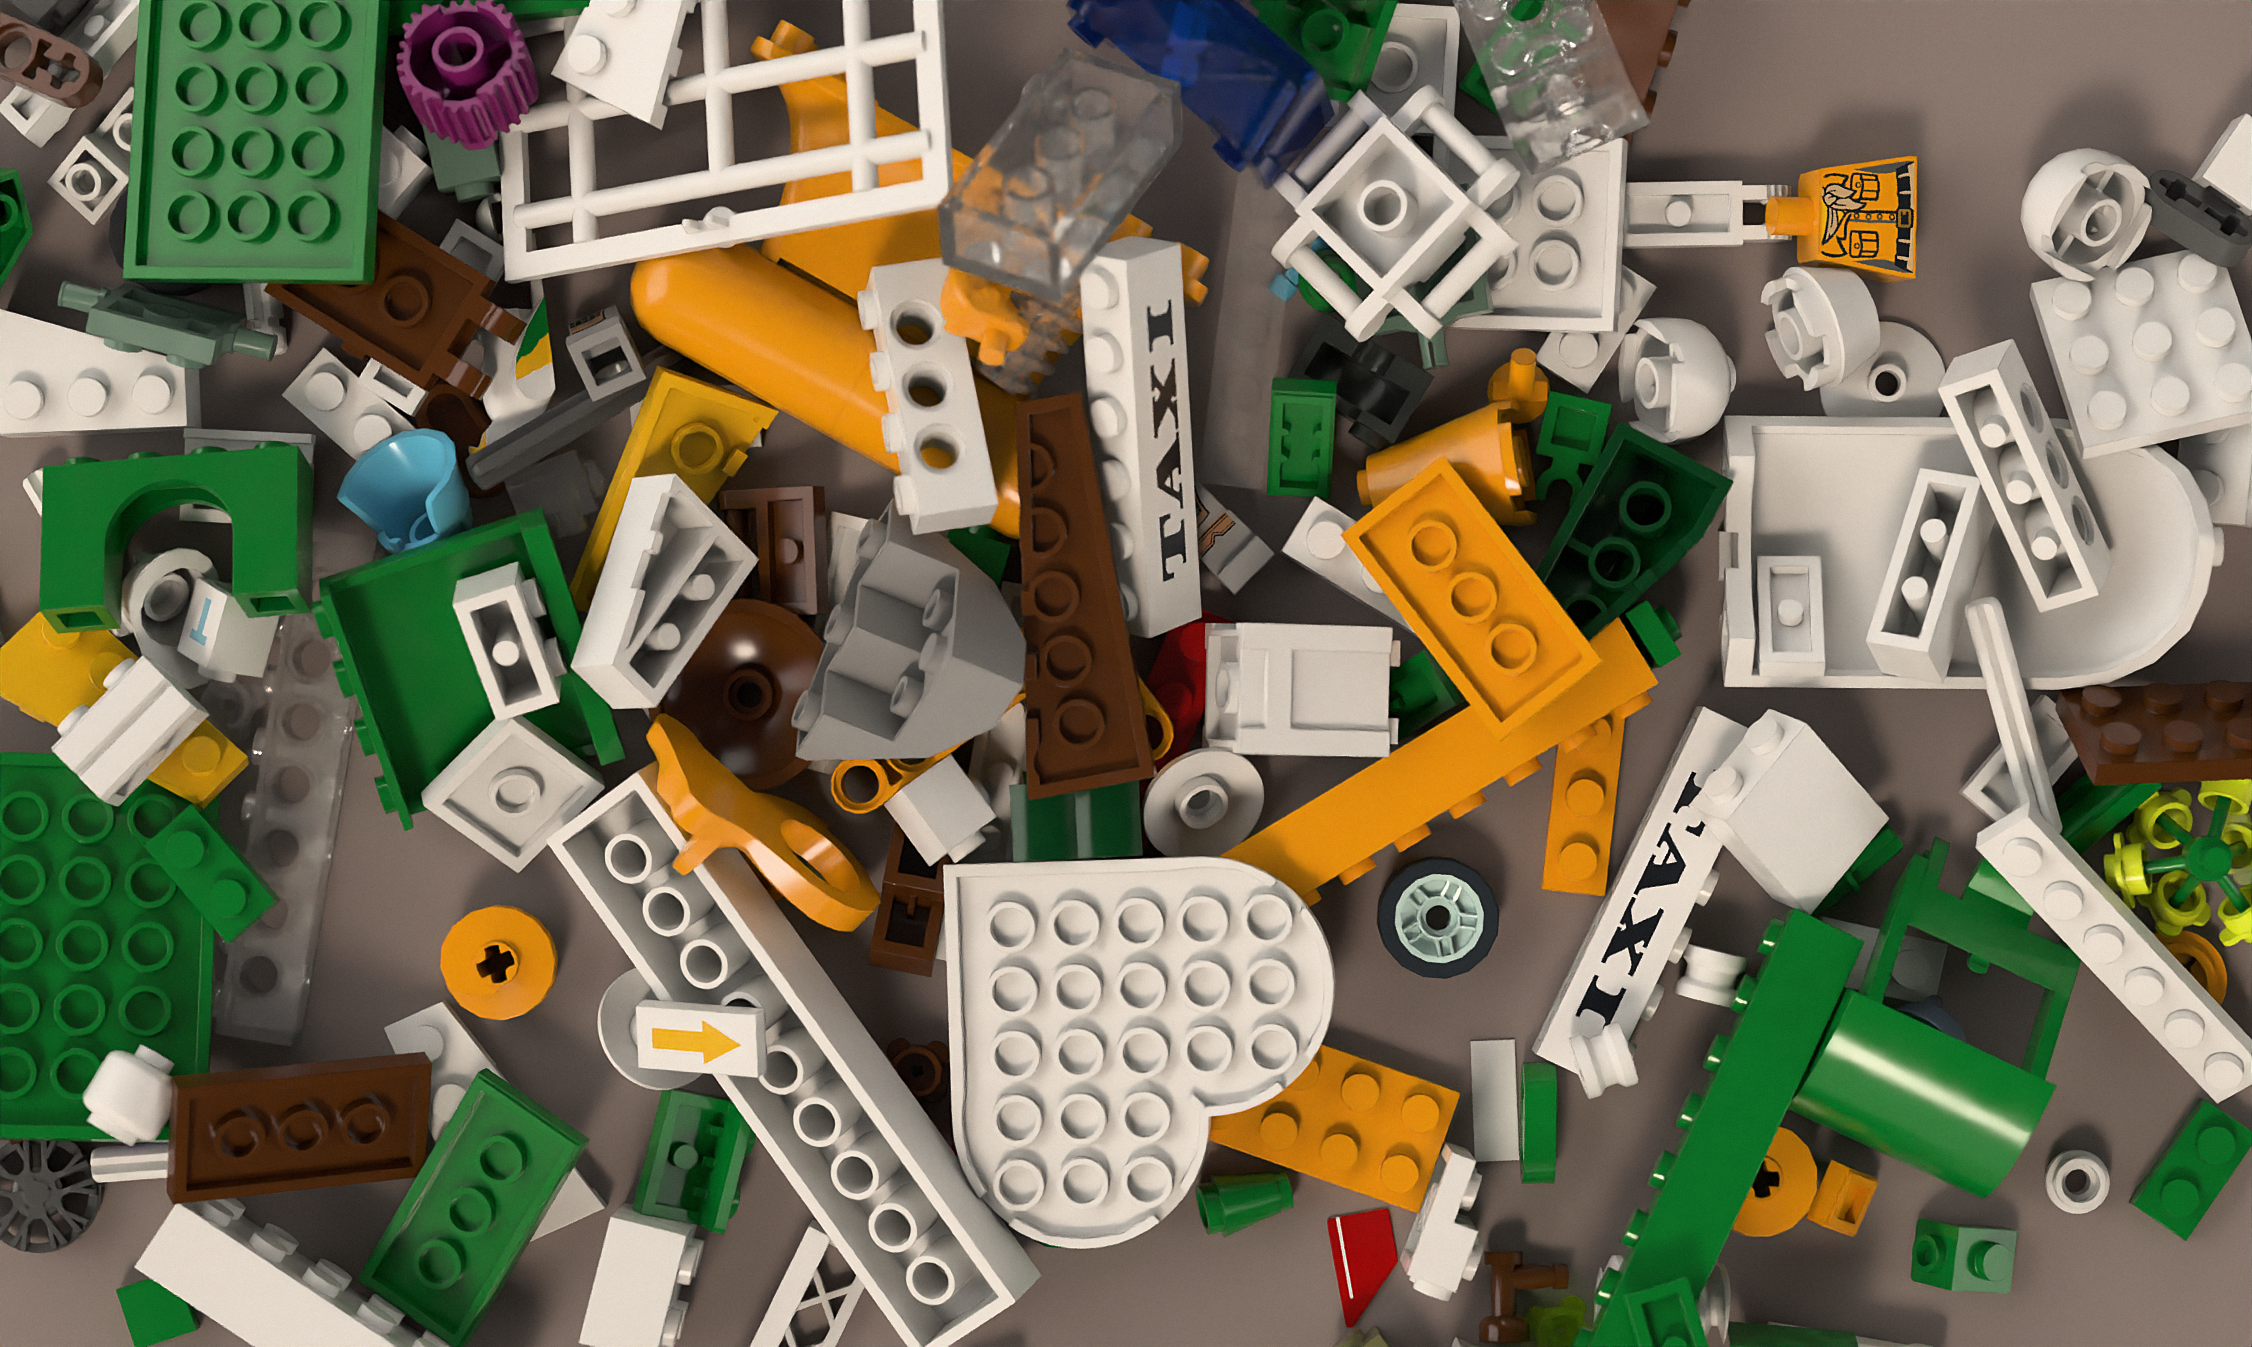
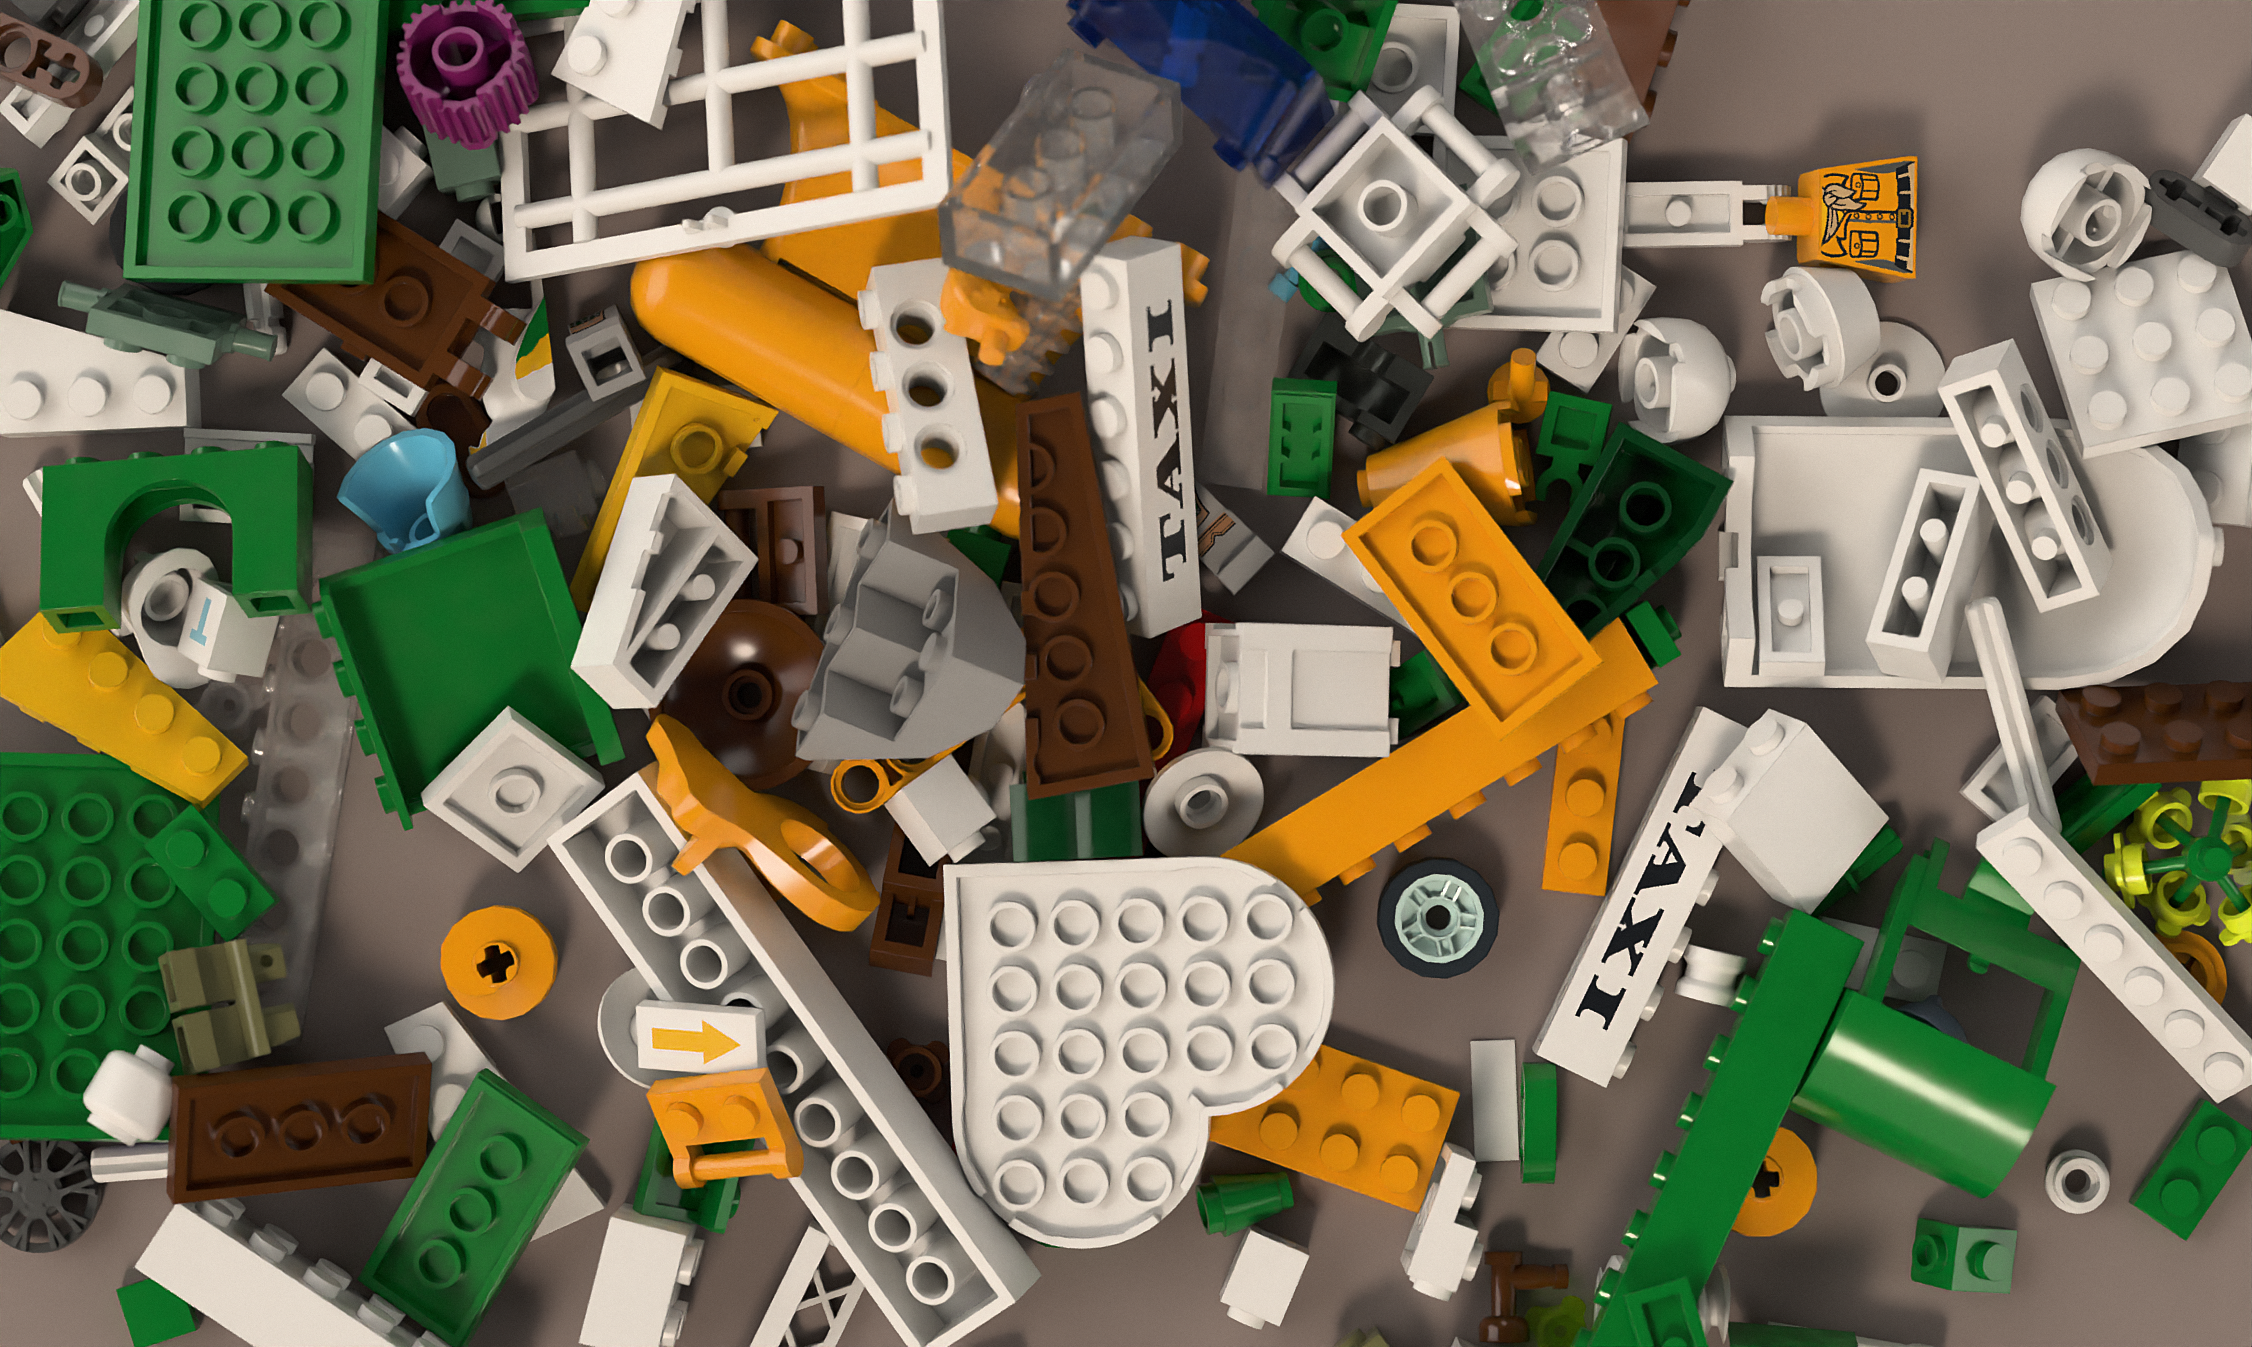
white brick [51,655,210,807] -> none
white brick [453,561,569,722] -> none
red sticker [1327,1208,1398,1328] -> none
white wheel [1568,1022,1638,1099] -> none
light orange tile [1806,1159,1879,1237] -> none
none -> olive hips [158,938,301,1075]
none -> light orange plate [646,1067,804,1189]
none -> white brick [1219,1225,1310,1330]

